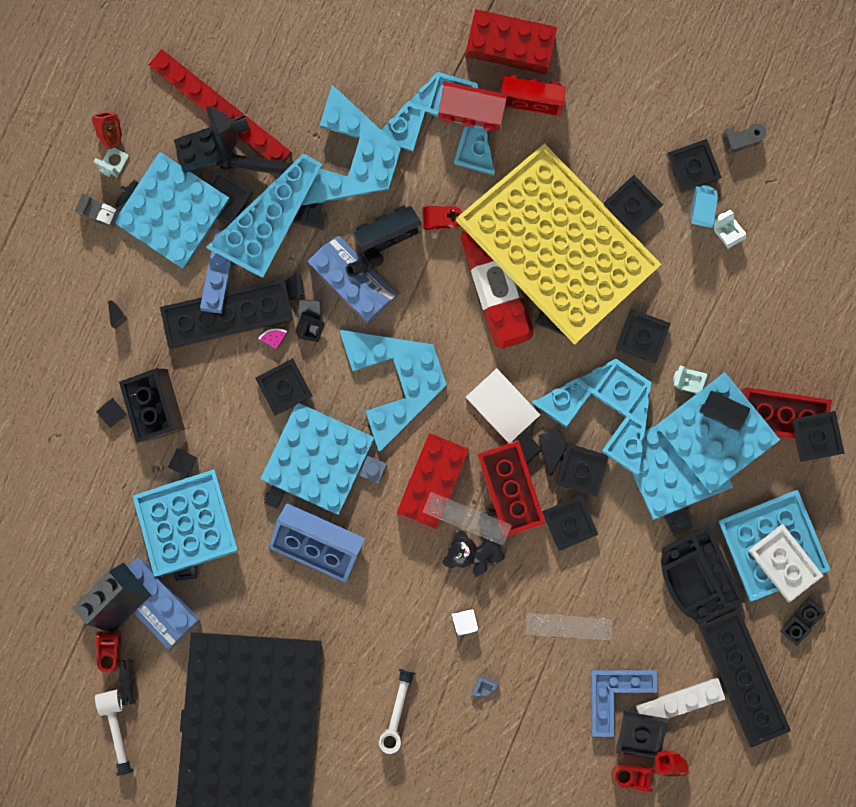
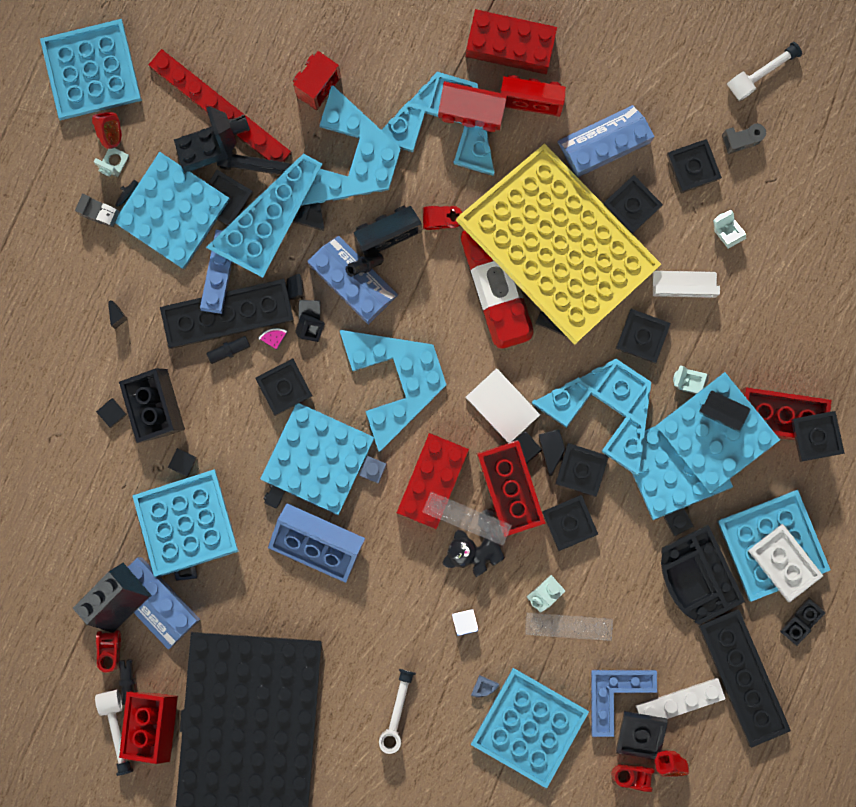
medium azure slope [690,185,718,228] -> none
none -> medium azure plate [40,19,142,120]
none -> red slope [119,692,178,764]
none -> black pin [206,336,250,364]
none -> red brick [293,51,341,111]
none -> medium azure plate [471,668,589,788]
none -> light aqua bracket [527,575,565,612]
none -> medium blue slope [557,105,654,177]
none -> white panel [653,271,720,298]
none -> white piece [727,42,802,101]

